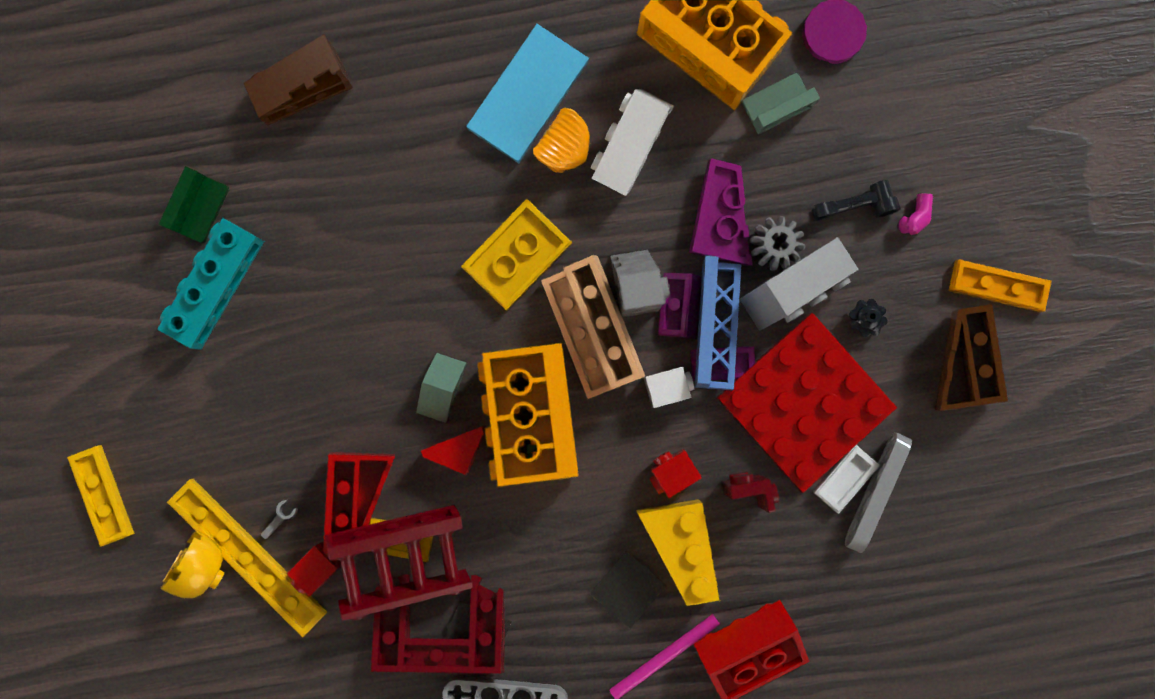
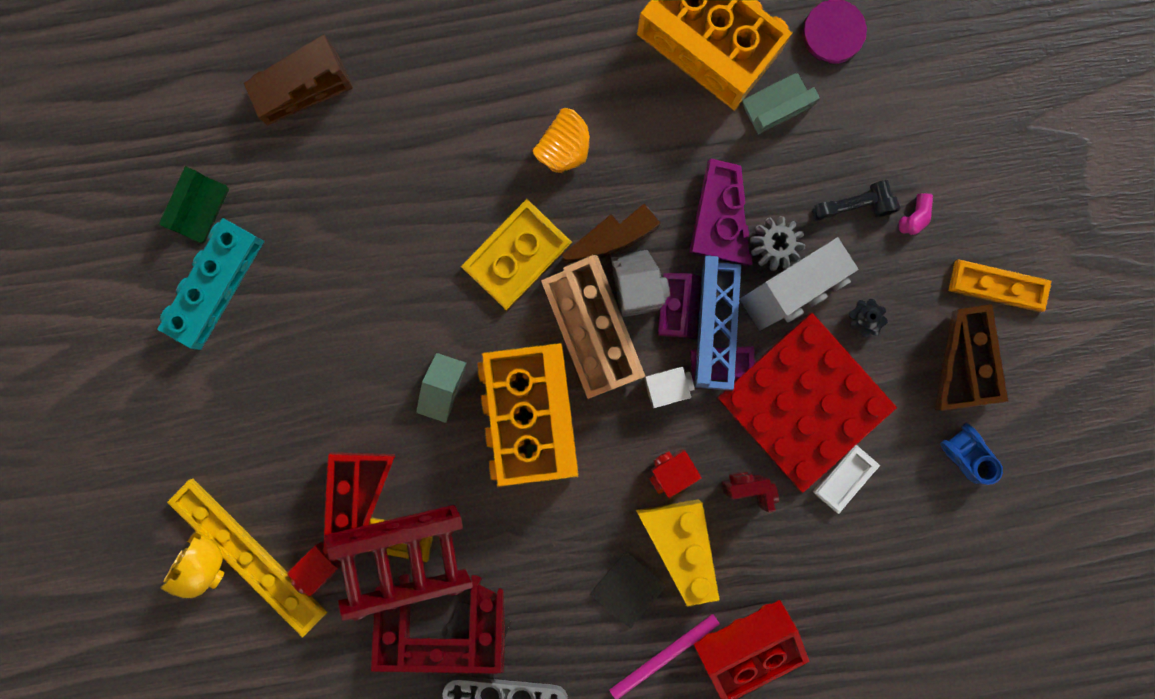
yellow tile [67,445,135,547] -> none
light grey hand [261,500,298,539] -> none
red slope [421,426,485,475] -> none
medium azure tile [466,24,589,164] -> none
white wedge [591,89,674,196] -> none
light grey beam [845,432,912,553] -> none
none -> reddish brown slope [562,203,661,264]
none -> blue piece [940,423,1003,485]

